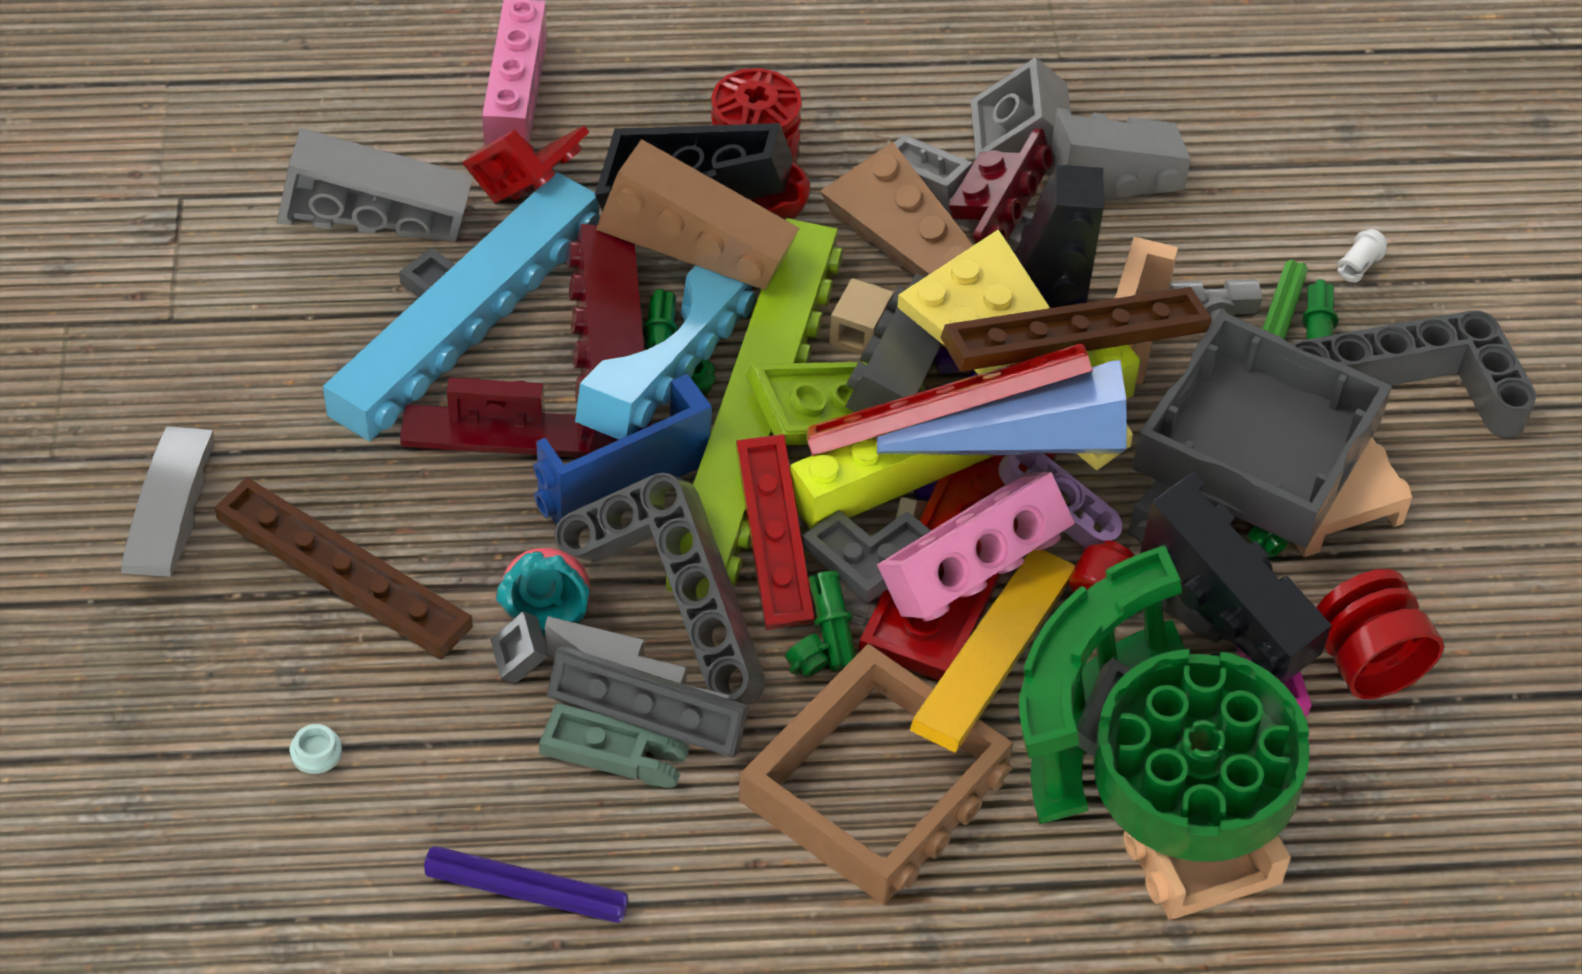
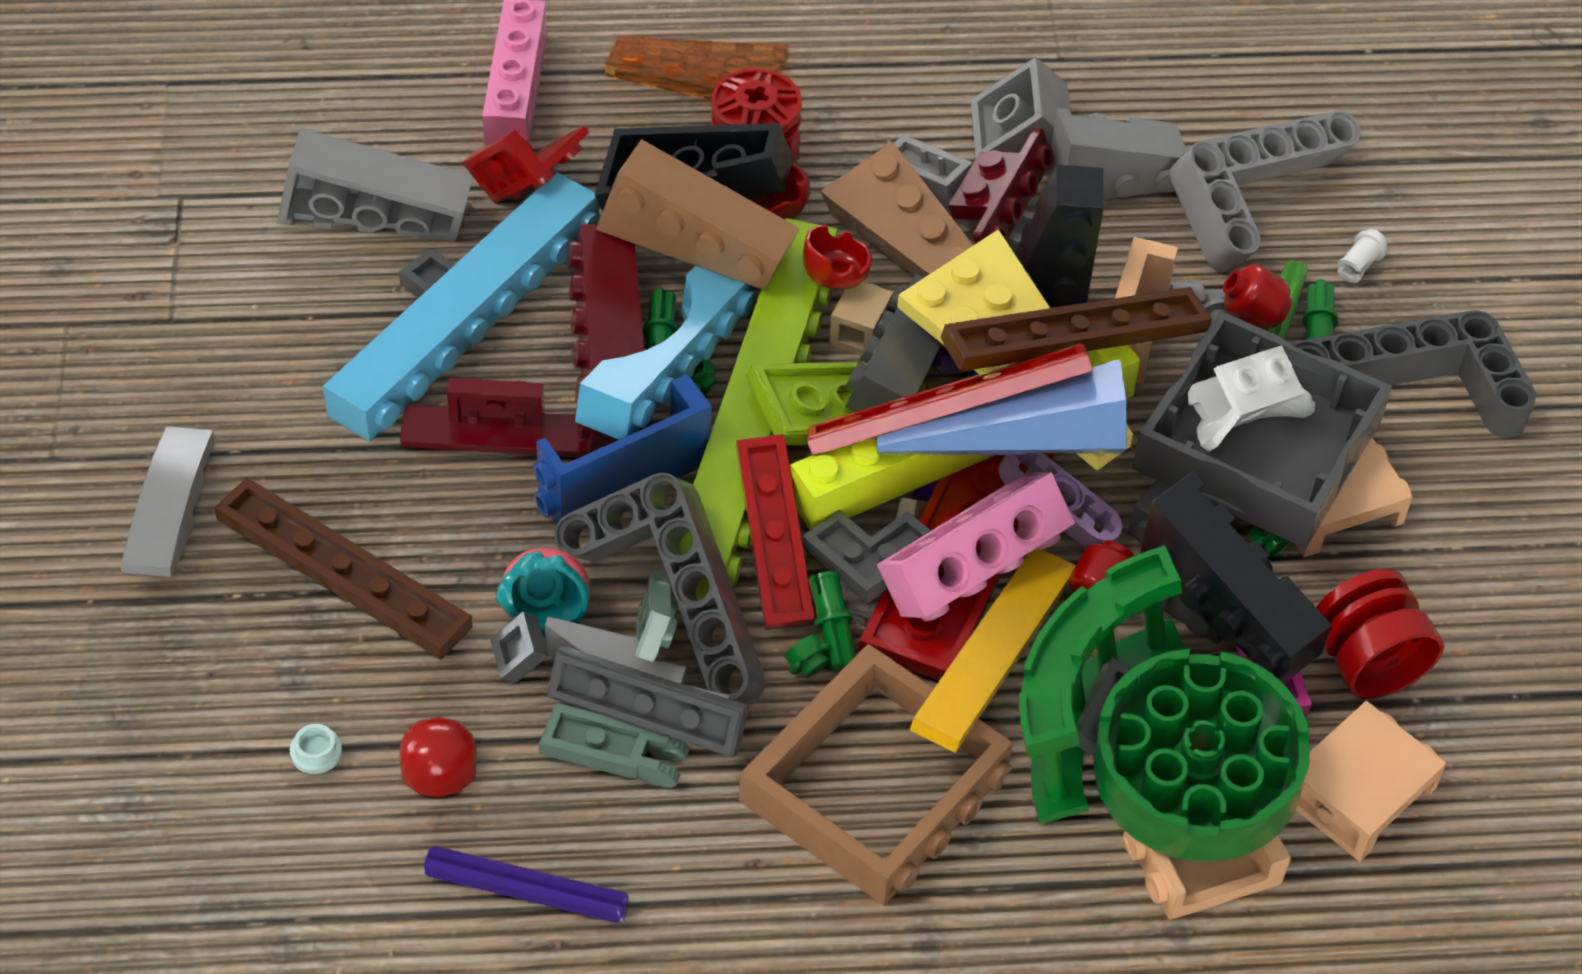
none -> red hair [399,717,477,797]
none -> clear orange wing [605,37,789,100]
none -> sand green hinge [635,570,677,663]
none -> red hair [802,224,873,289]
none -> light grey beam [1170,111,1361,273]
none -> white piece [1188,345,1315,452]
none -> red head [1223,264,1292,330]
none -> light nougat panel [1296,700,1447,862]

